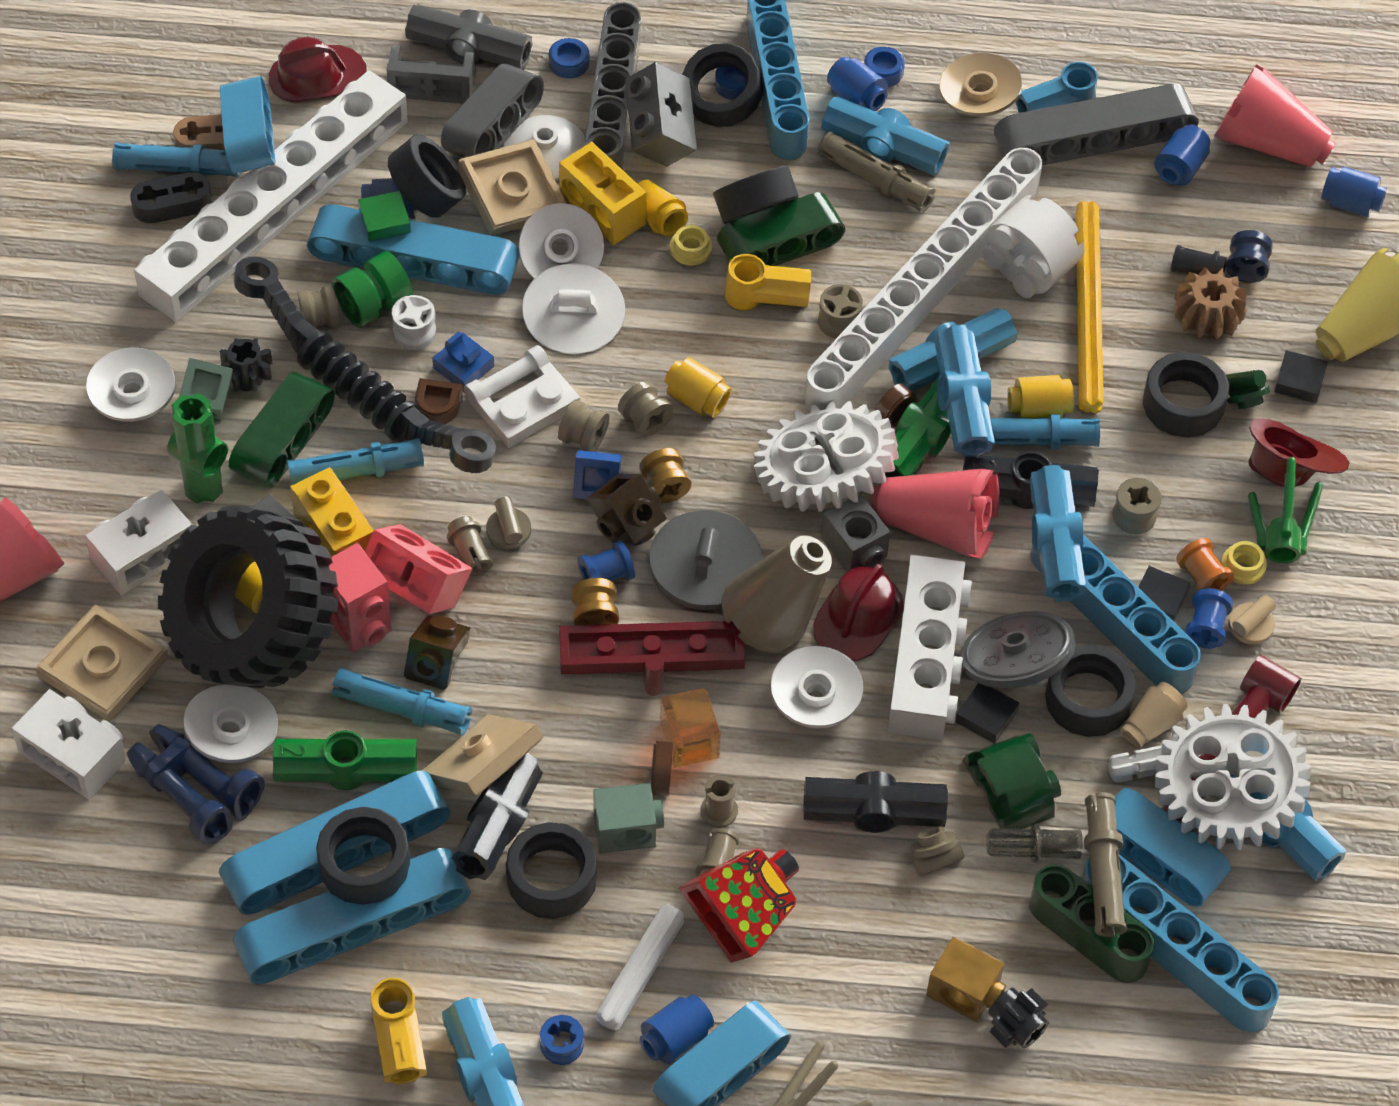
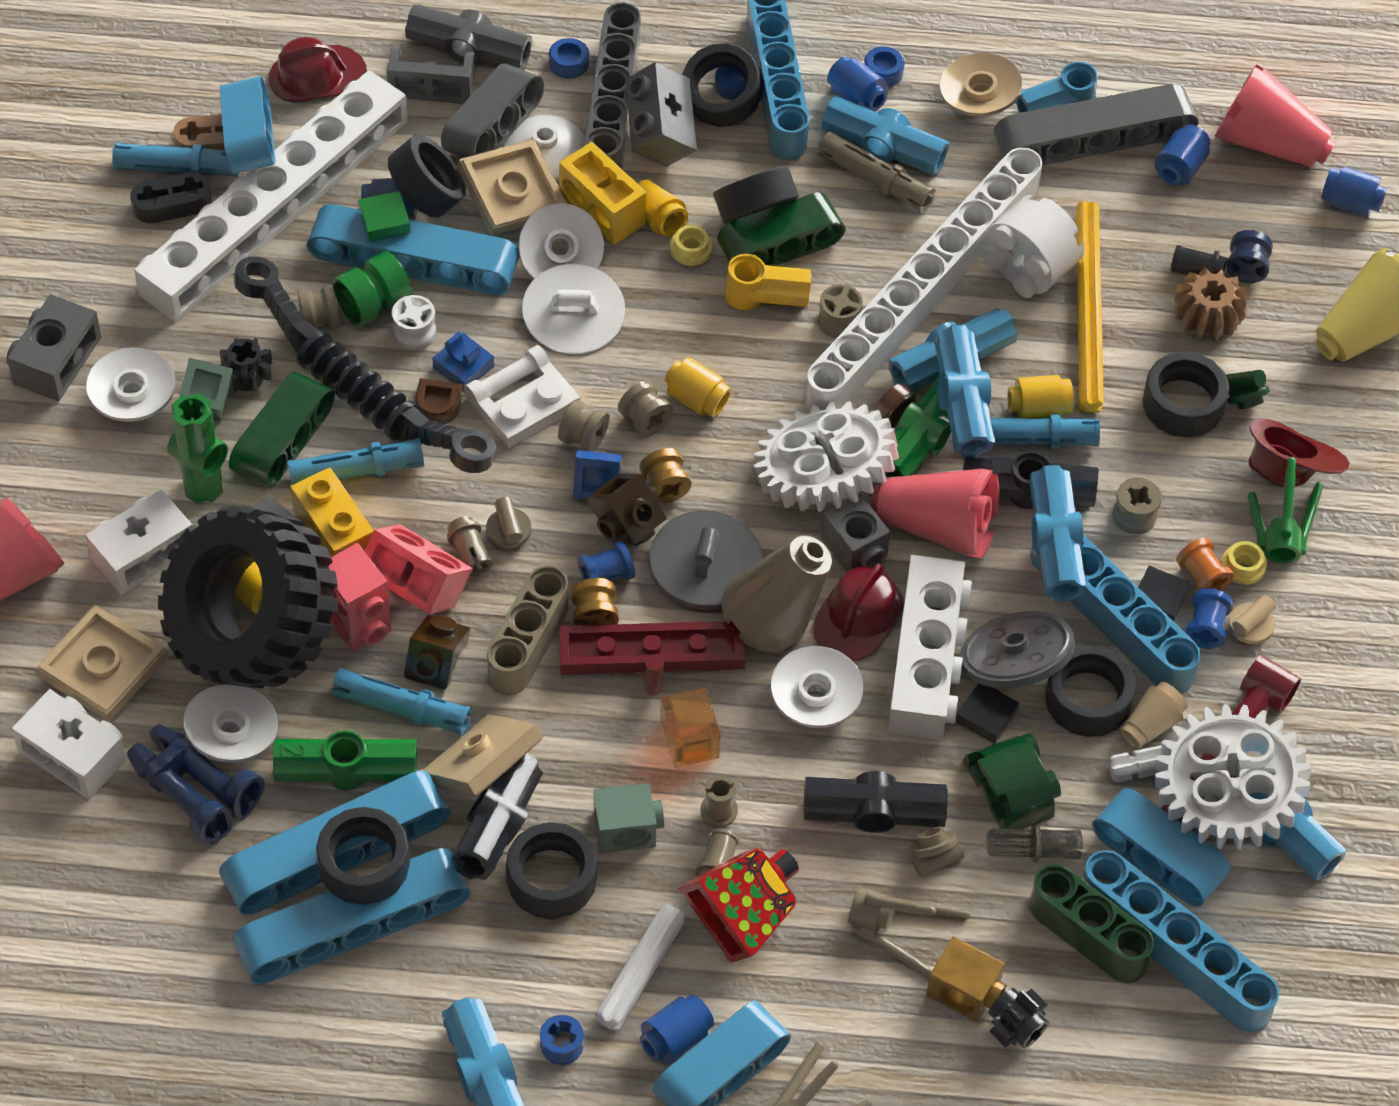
yellow piece [371,978,427,1085] -> none
reddish brown tile [651,741,673,797] -> none
dark tan pin [1084,792,1127,937] -> none
black tile [1274,350,1328,403] -> none
none -> dark grey brick [6,294,102,402]
none -> dark tan beam [487,565,568,696]
none -> dark tan plant [848,887,970,978]

